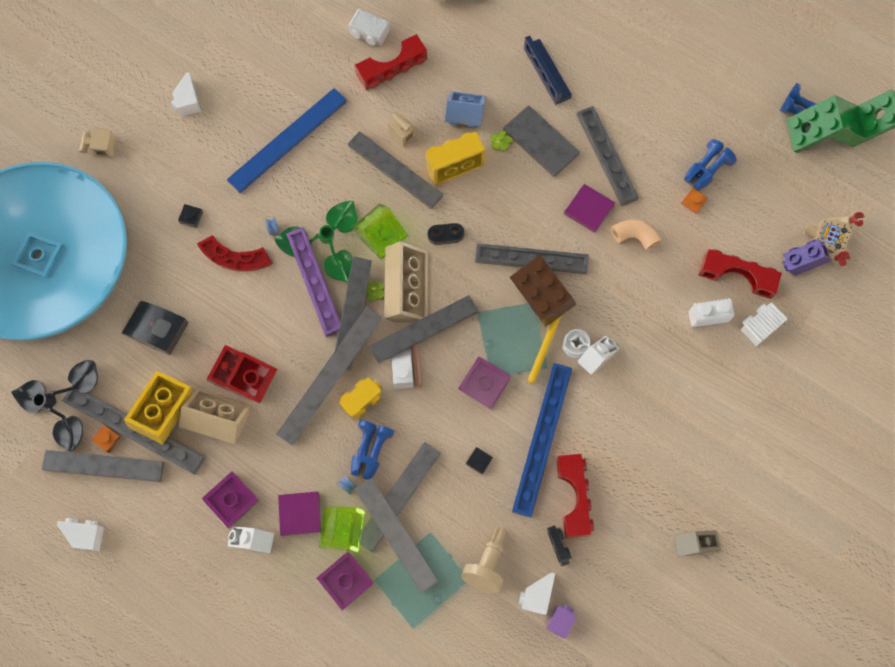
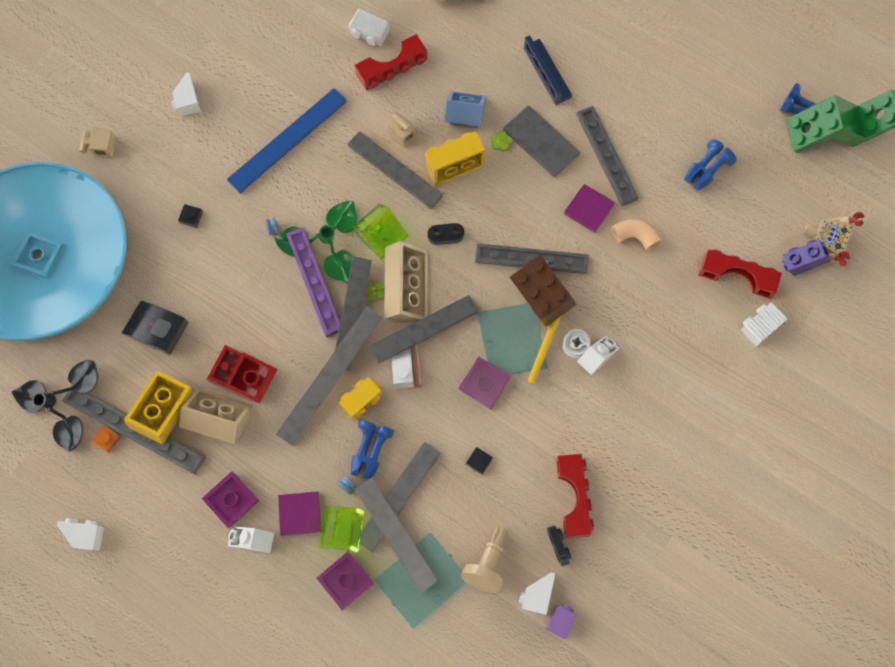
flat silver tile [42,450,164,482] -> none
red tile [197,235,273,271] -> none
blue tile [512,363,572,518] -> none
dark tan slope [674,530,721,557] -> none
orange plate [681,188,708,214] -> none
white brick [688,298,734,327] -> none

